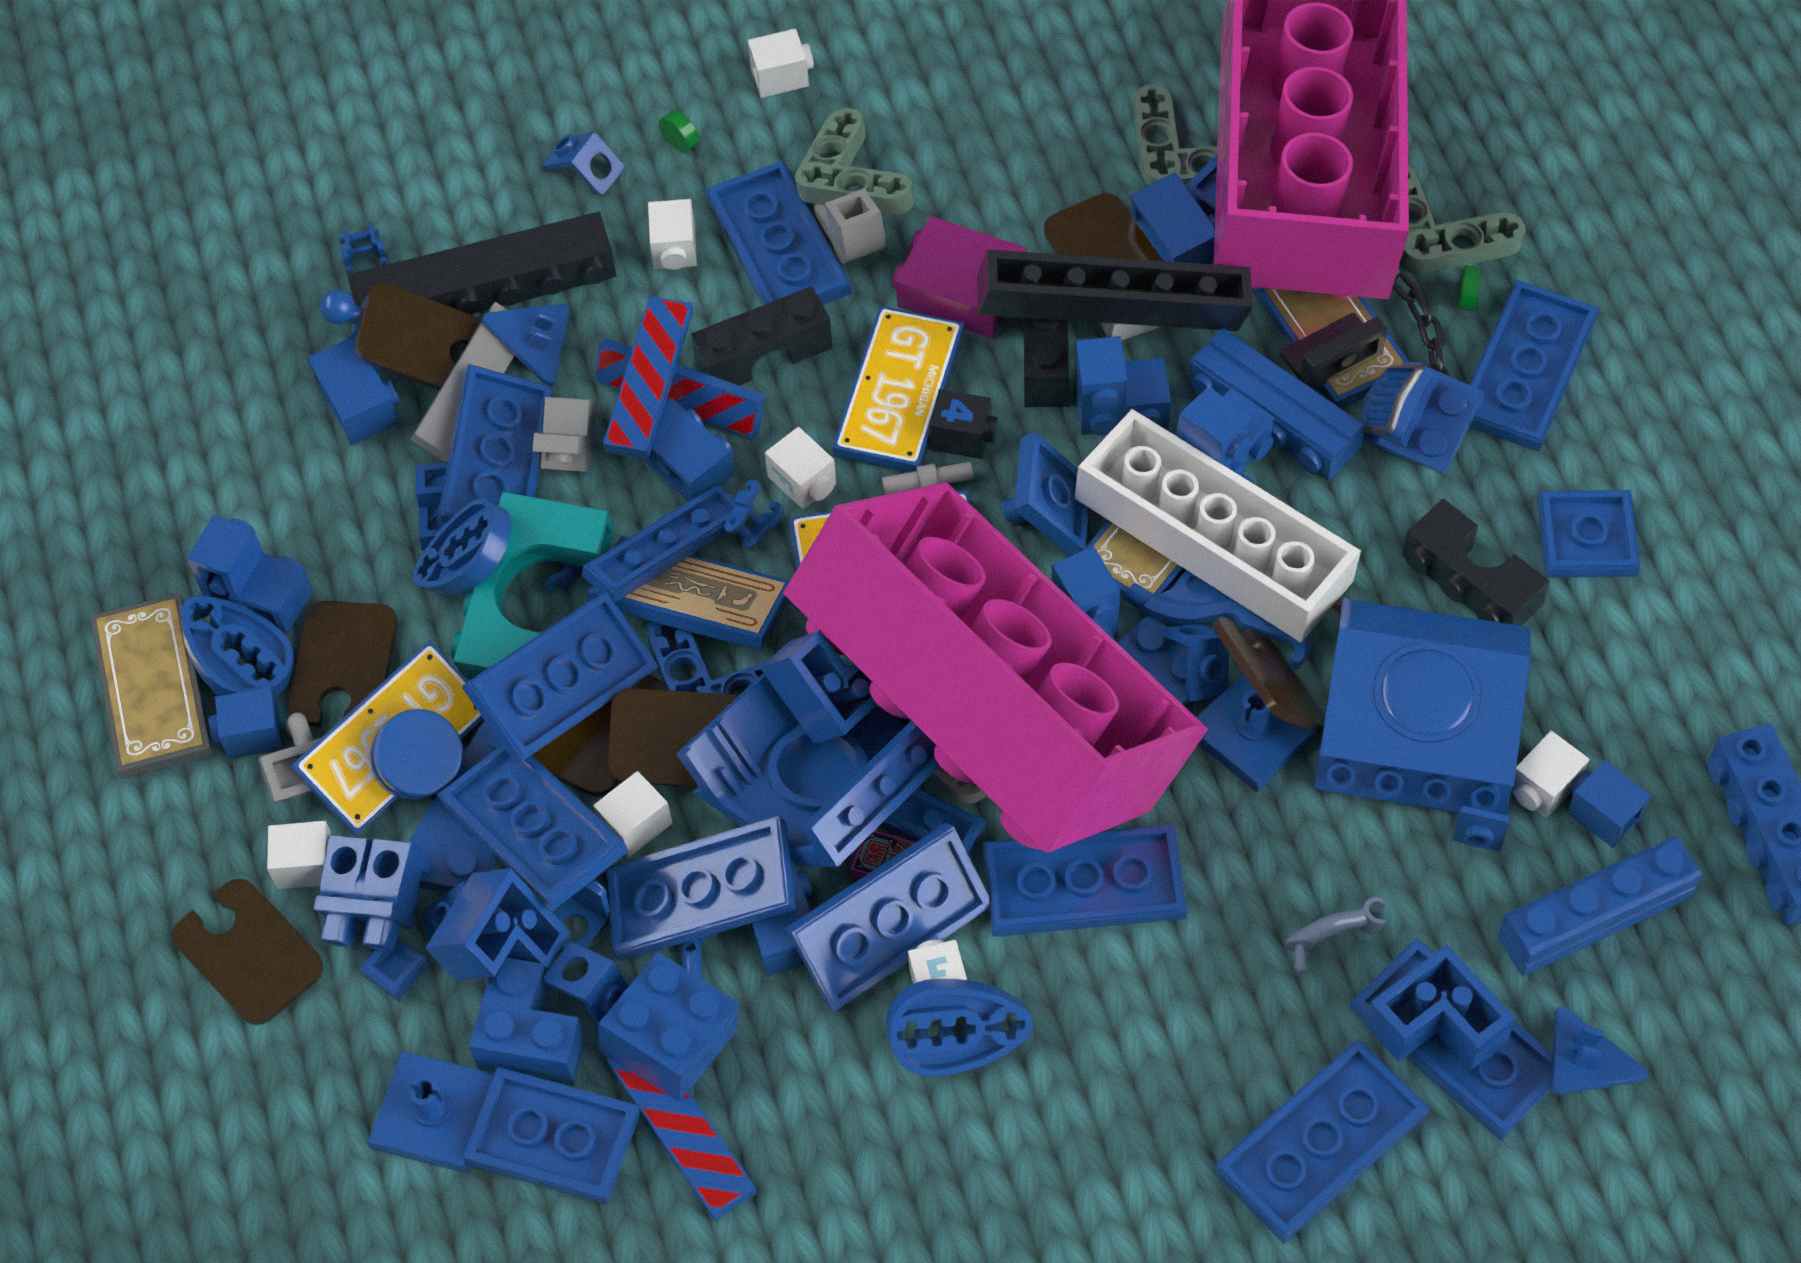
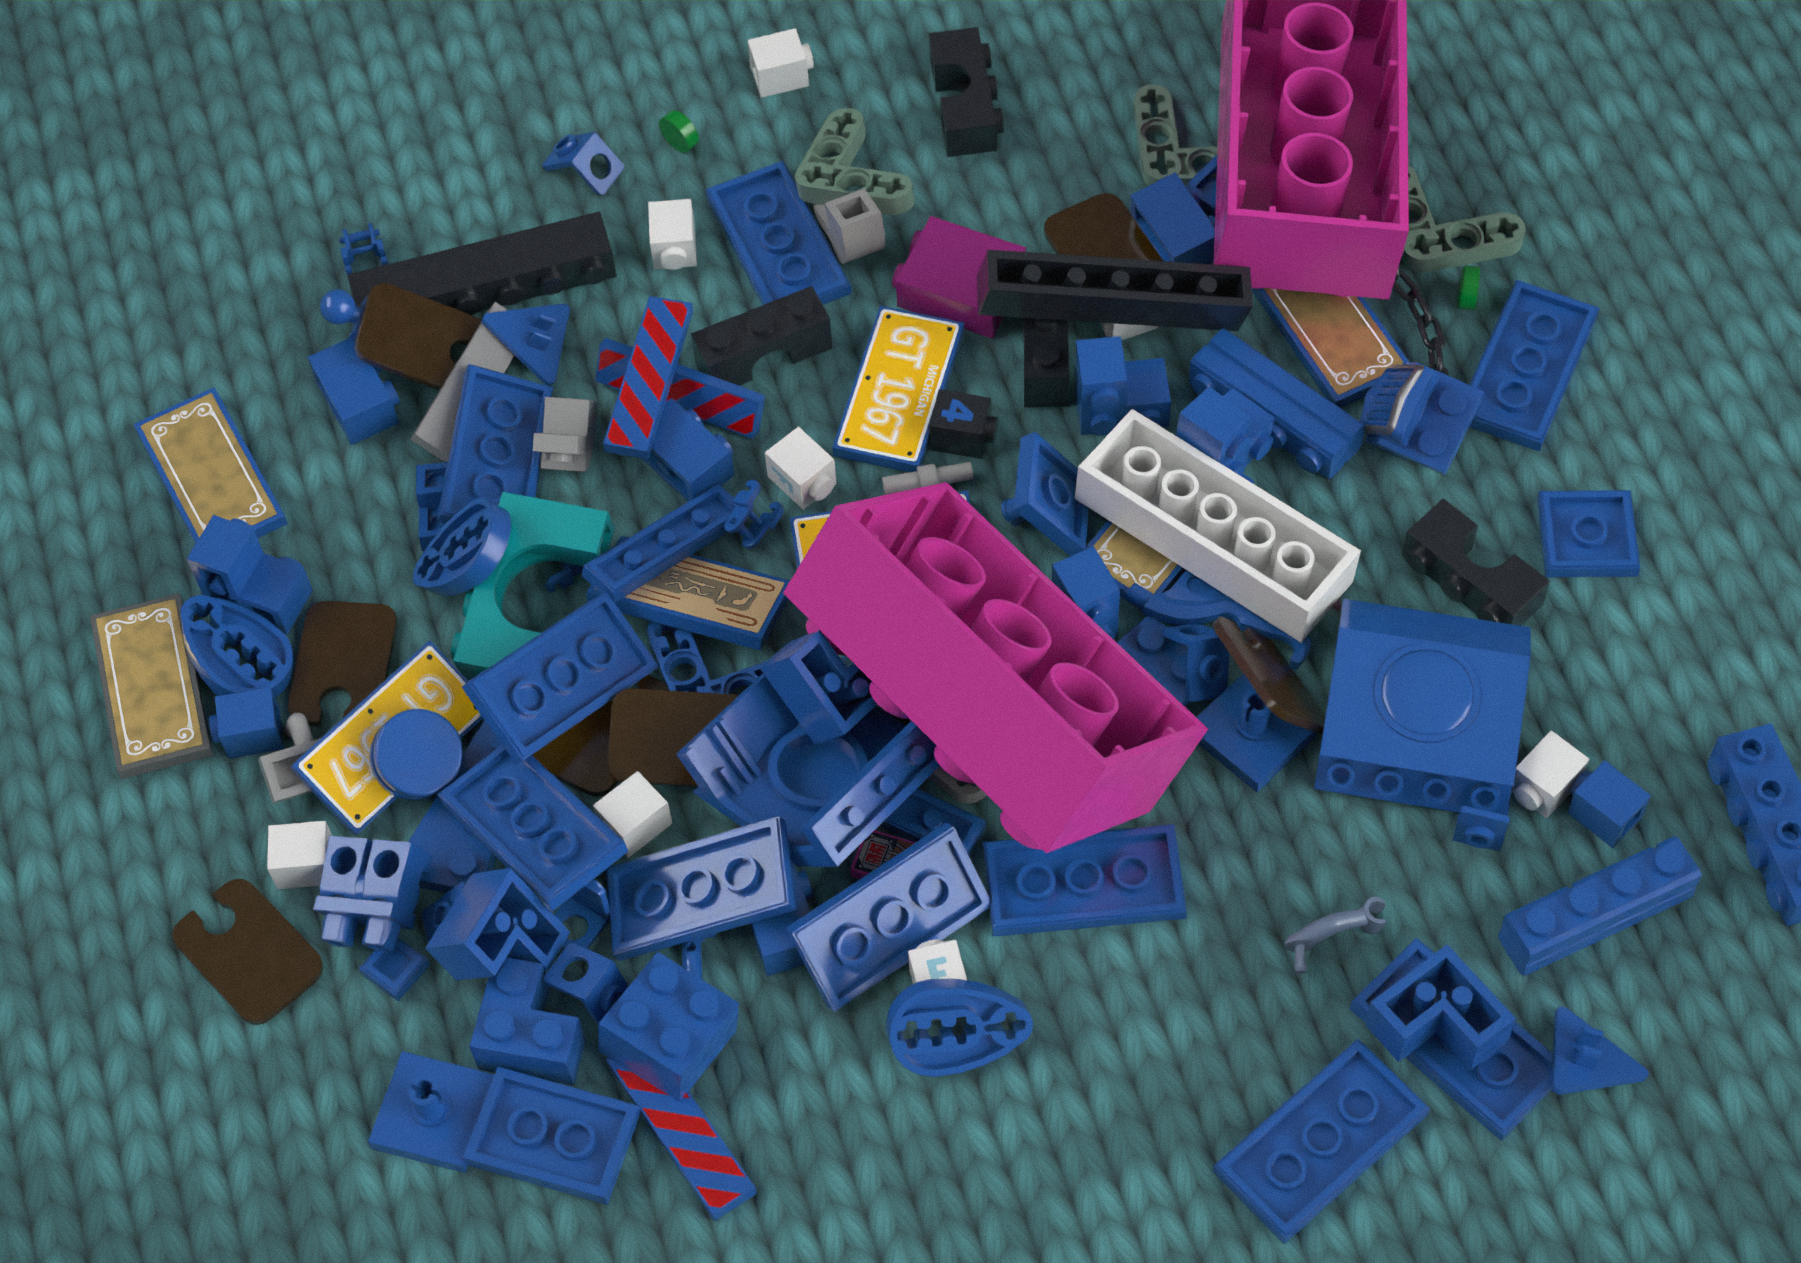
black panel [1280,312,1388,390] -> none
none -> pearl gold tile [133,387,288,544]
none -> black arch [929,27,1004,157]

